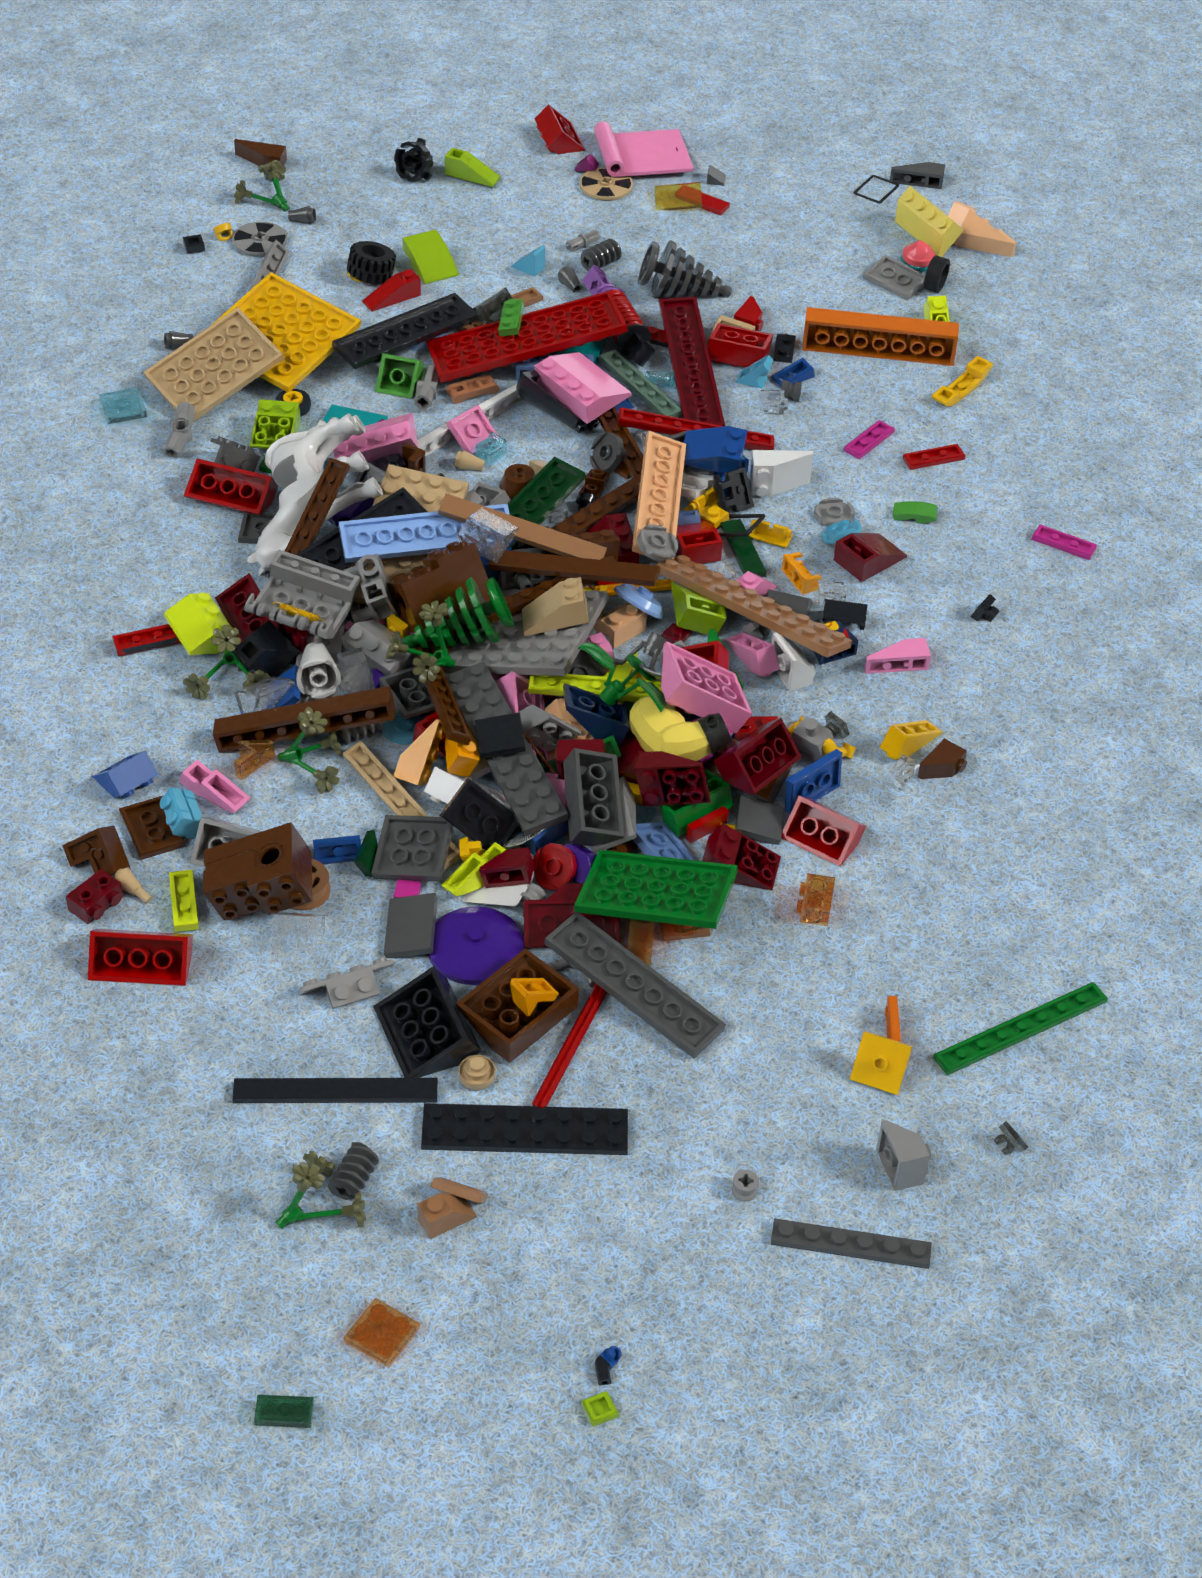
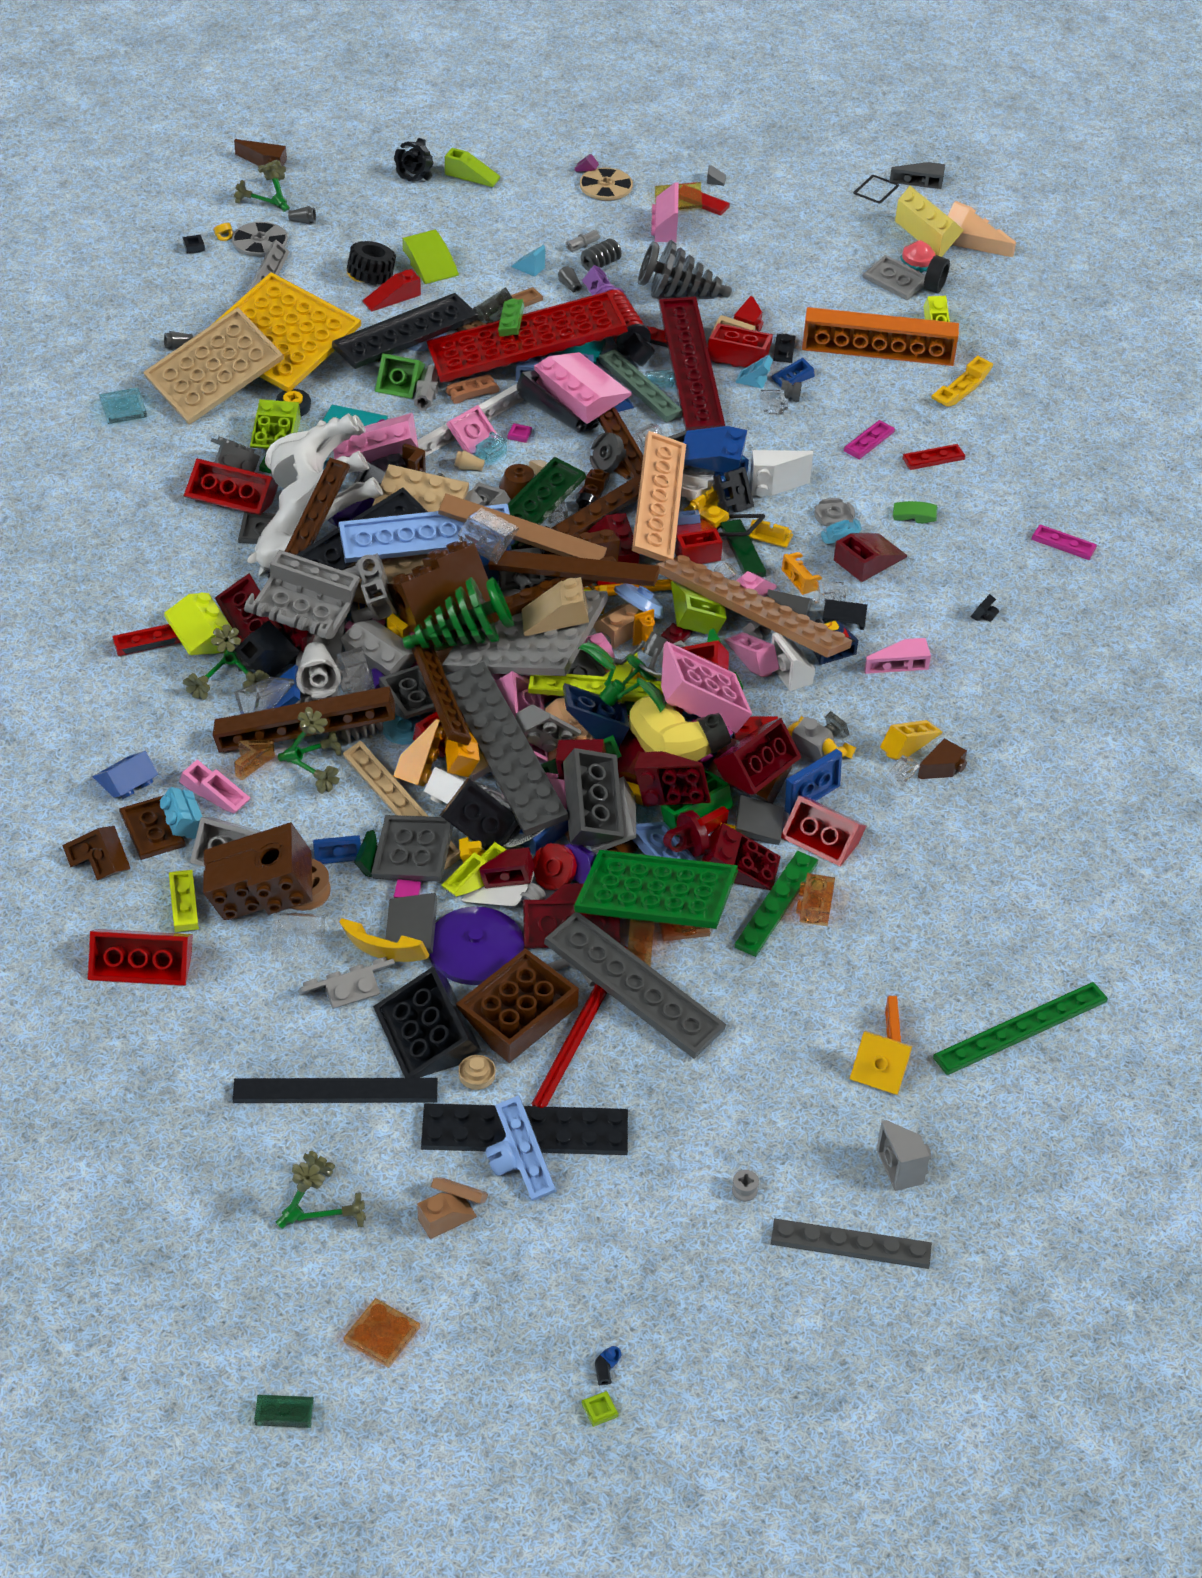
dark red brick [66,869,123,924] -> none
tan cone [113,868,152,904] -> none
light grey piece [163,402,195,458] -> none
yellow piece [273,602,325,623] -> none
dark grey piece [328,1142,380,1200] -> none
olive plant [386,601,455,683] -> none
black tile [475,712,526,759] -> none
light orange slope [510,978,559,1016] -> none
reddish brown hand [523,732,556,774] -> none
red slope [534,104,585,154] -> none
bright pink door [594,121,694,177] -> none
red tile [618,407,774,450] -> none
light grey tile [637,524,678,562] -> none
clear smoke tile [994,1121,1028,1155] -> none
none -> yellow slope [339,918,429,962]
none -> light blue plate [486,1095,557,1201]
none -> dark pink tile [507,423,532,443]
none -> light orange hinge [632,609,655,651]
none -> bright pink slope [651,182,679,243]
none -> dark red tile [663,810,710,857]
none -> green plate [734,850,818,957]

